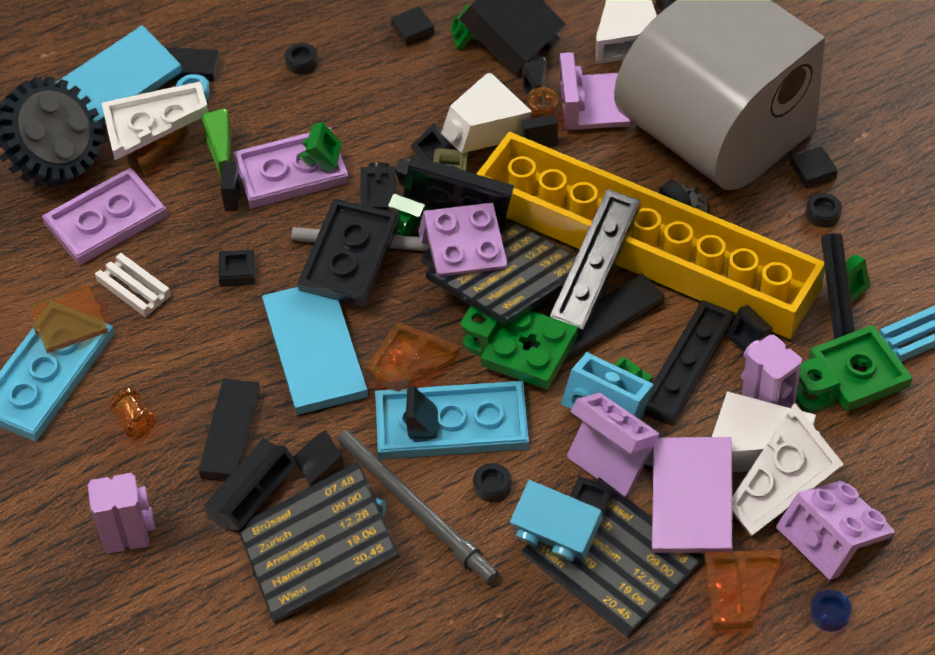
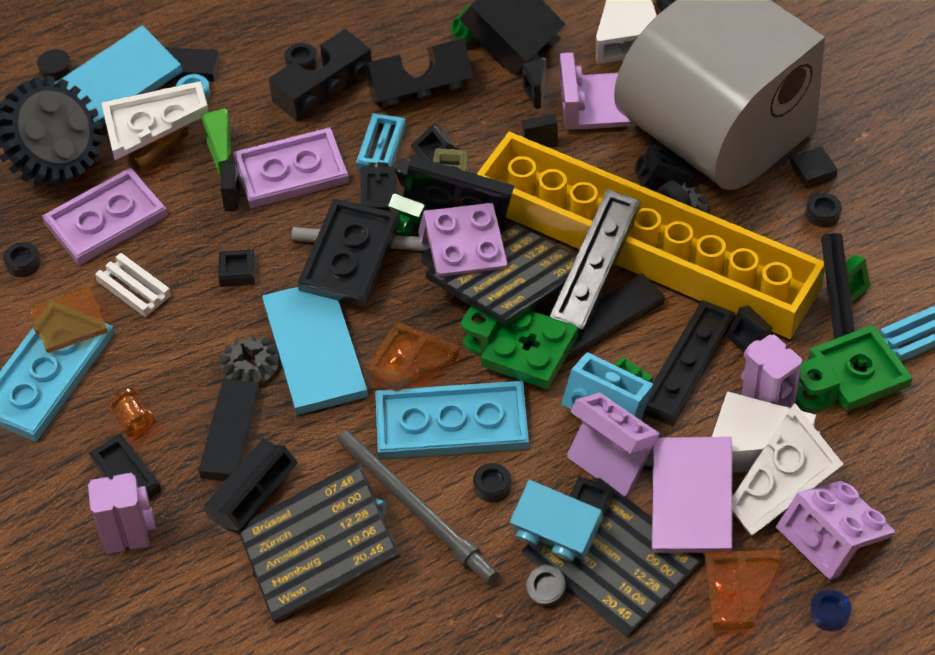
black slope [293,430,344,487] -> none
green tile [299,122,342,172] -> none
black tile [391,6,435,45] -> none
black slope [406,386,438,439] -> none
white slope [441,73,532,153] -> none
clear orange bush [528,87,558,122] -> none
none -> black tile [3,242,41,277]
none -> black tile [37,49,72,81]
none -> black tile [89,434,162,499]
none -> dark grey gear [220,334,279,384]
none -> black arch [269,29,372,122]
none -> medium azure tile [356,113,406,171]
none -> black arch [363,38,474,107]
none -> tile [526,565,568,608]
none -> black bracket [635,143,693,189]

